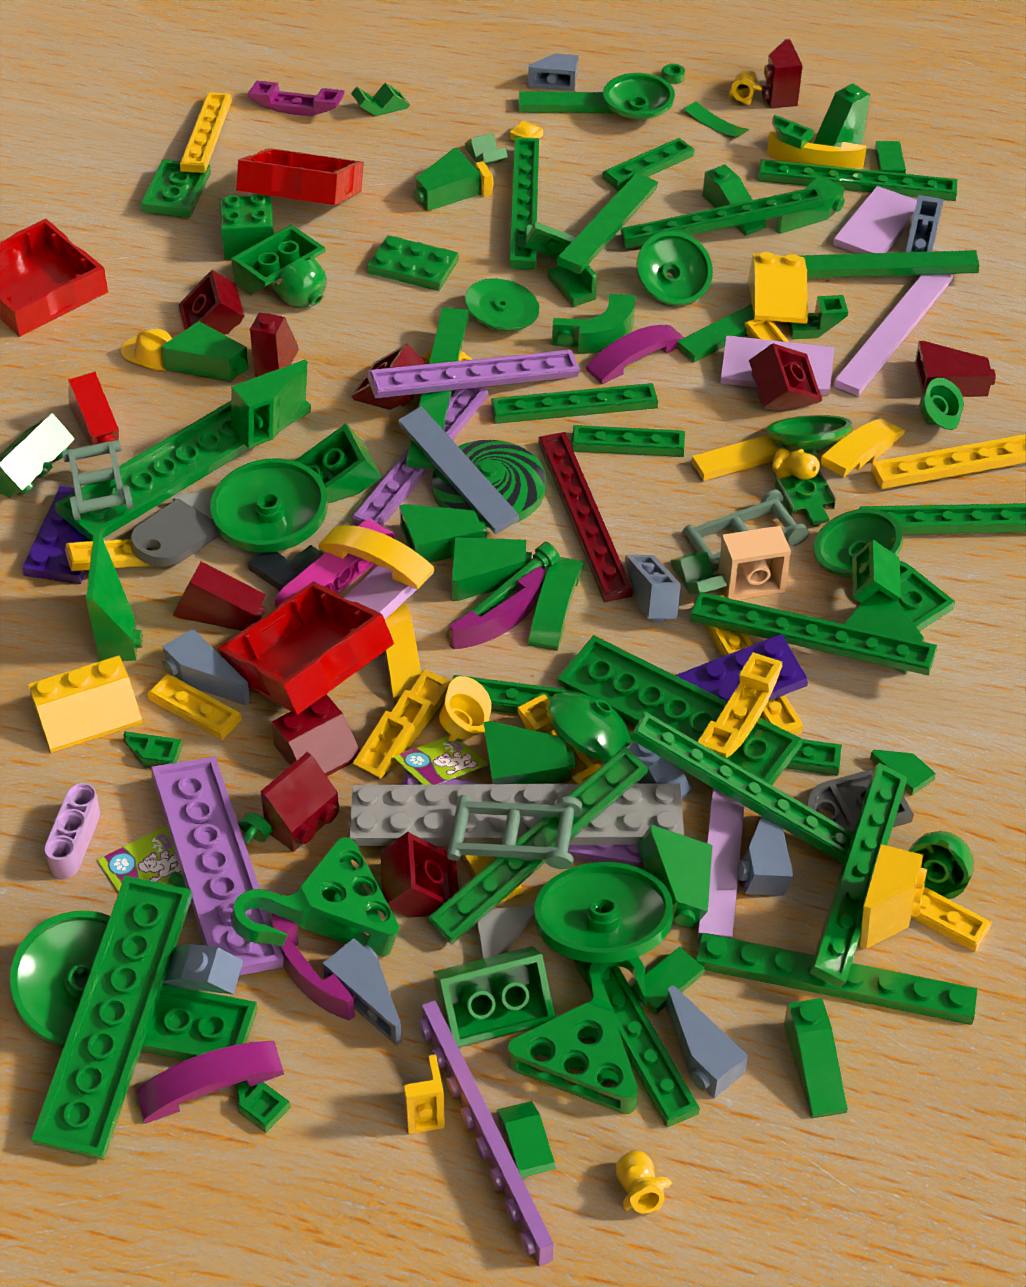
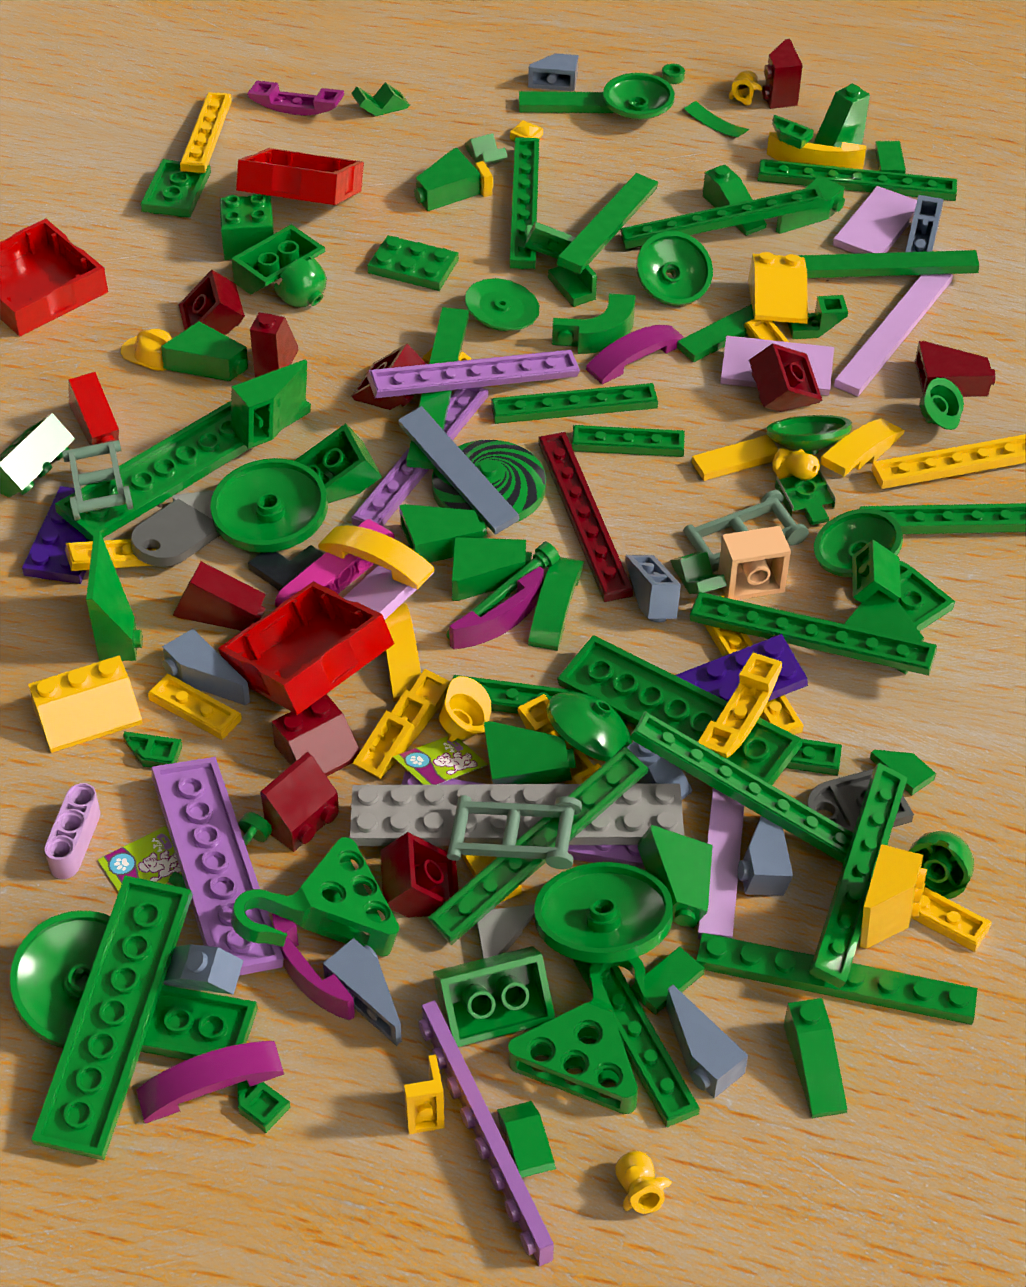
green tile [602,138,694,191] -> none

